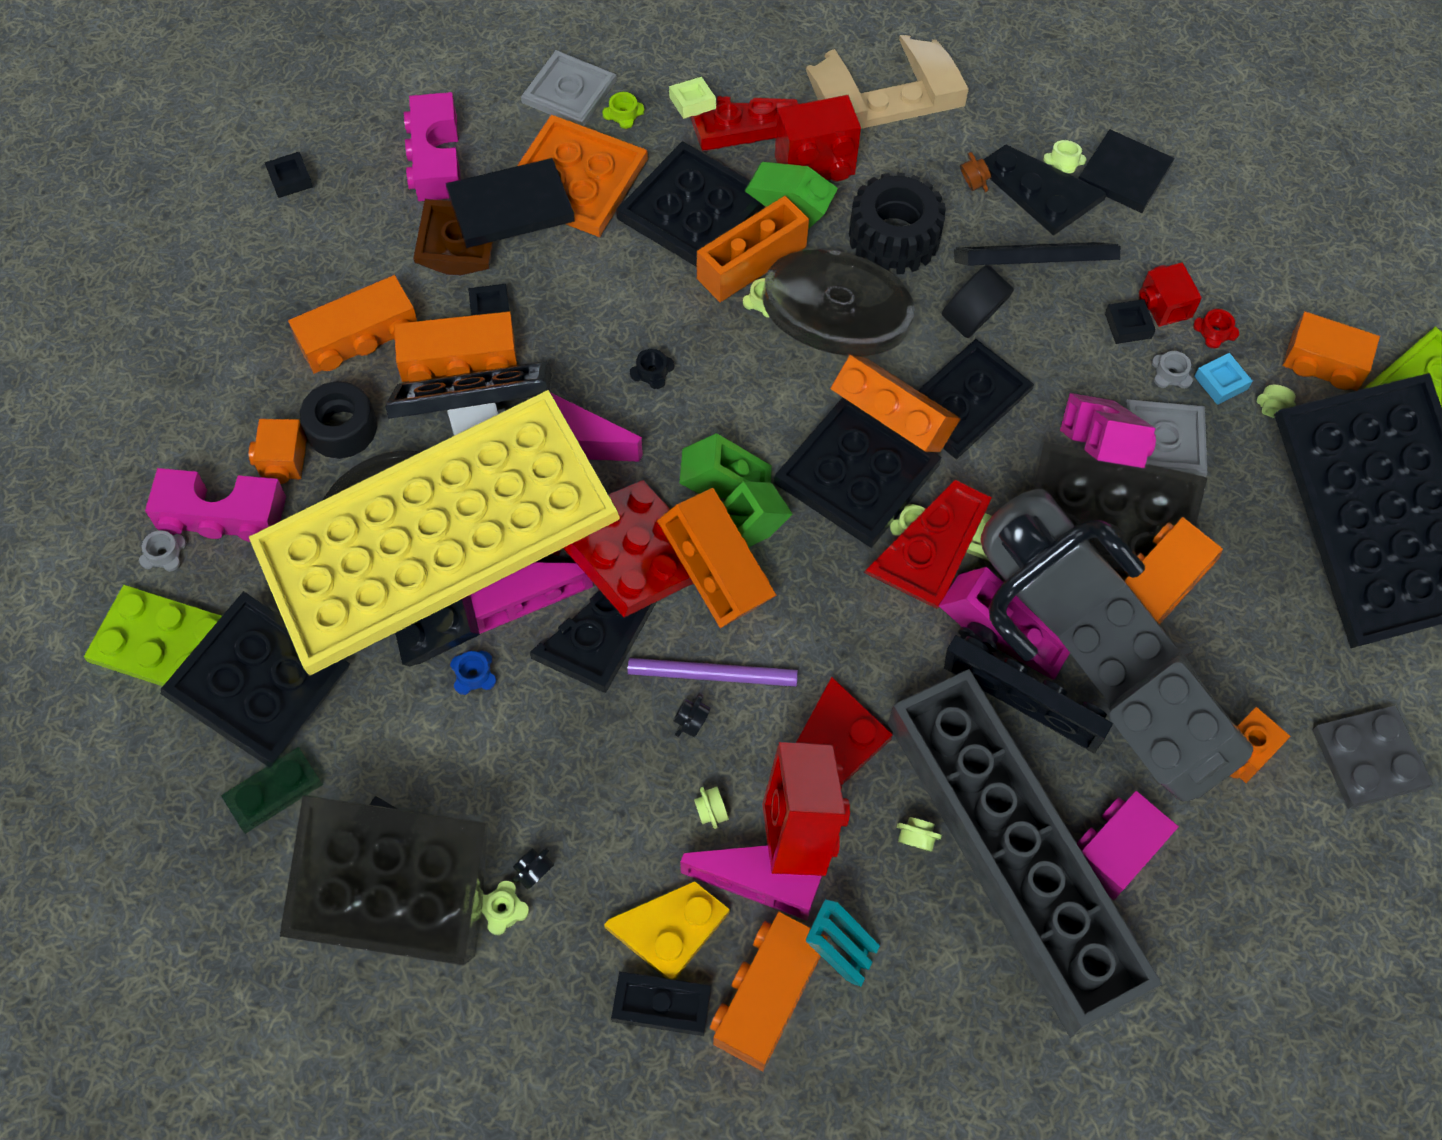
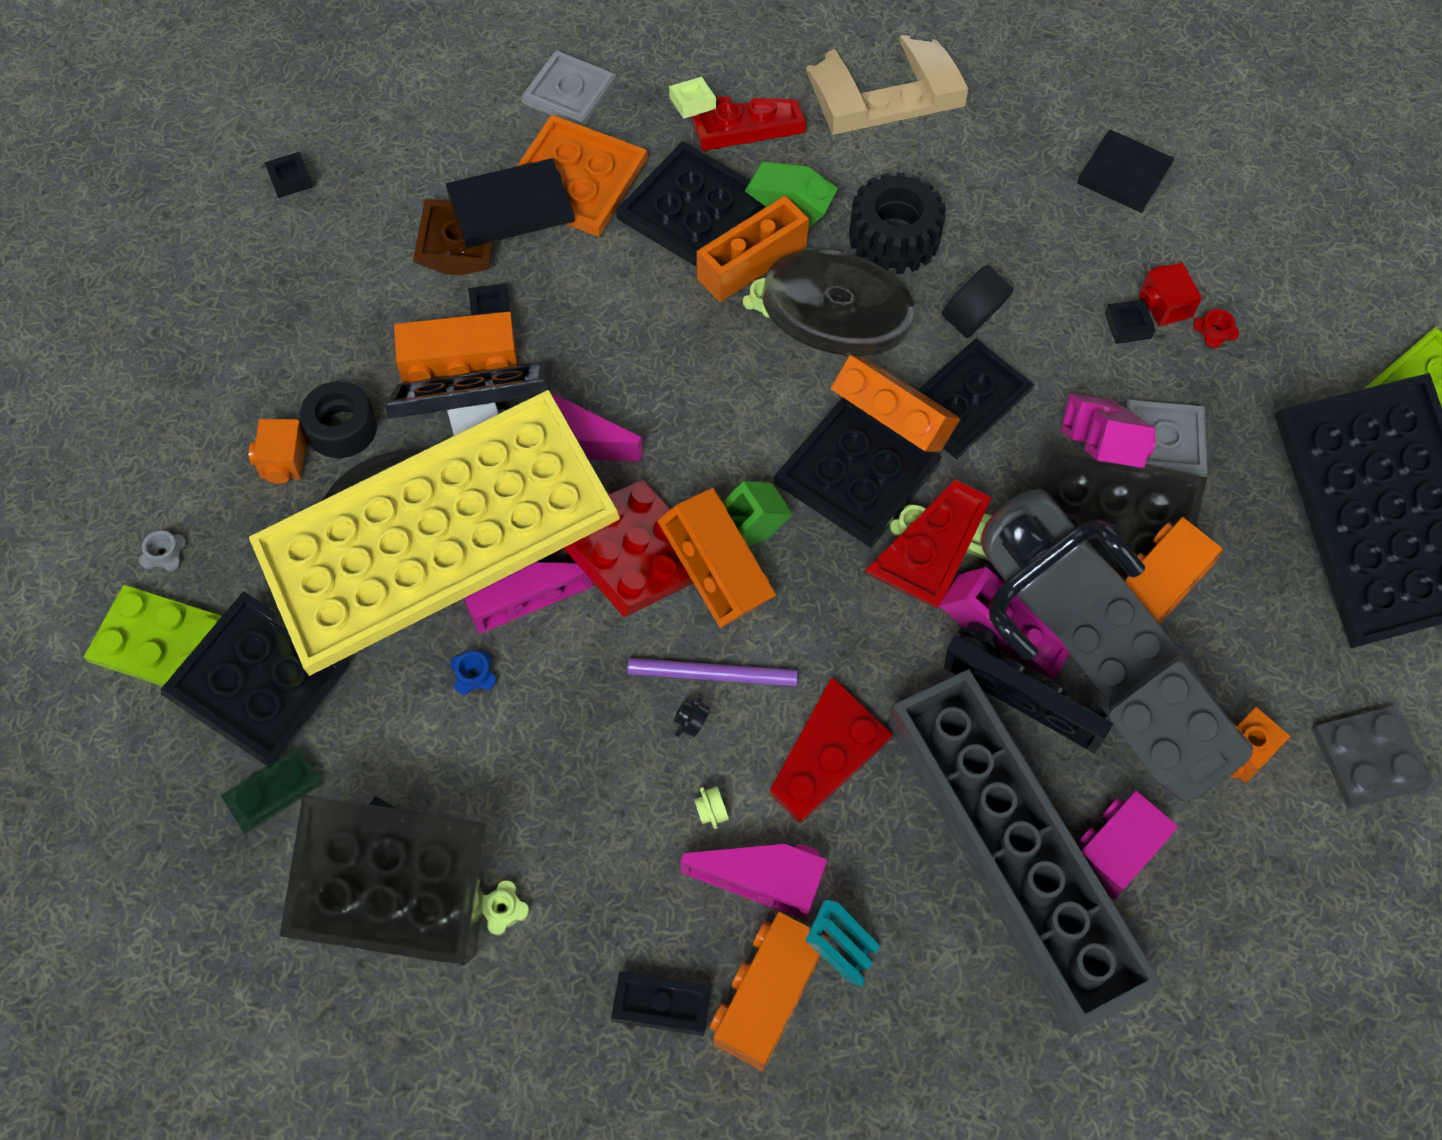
dark pink arch [145,468,286,542] -> none
orange brick [288,275,417,374] -> none
black plate [395,596,480,667] -> none
dark pink arch [404,92,461,201] -> none
black plate [511,848,554,890] -> none
black wing [530,590,657,693] -> none
lime plate [603,92,645,129] -> none
yellow wing [604,881,730,980] -> none
black plate [630,349,674,389] -> none
bright green slope [679,433,772,498] -> none
red brick [762,742,850,876] -> none
red brick [775,95,861,181] -> none
yellowish green plate [896,817,942,852] -> none
black tile [954,242,1121,266] -> none
dark orange plate [960,152,991,192] -> none
black wing [983,145,1107,236] -> none
yellowish green plate [1043,140,1086,173] -> none
light grey plate [1152,351,1193,389] -> none
medium azure plate [1194,353,1253,405] -> none
yellowish green plate [1257,385,1296,418] -> none
orange brick [1283,311,1380,391] -> none

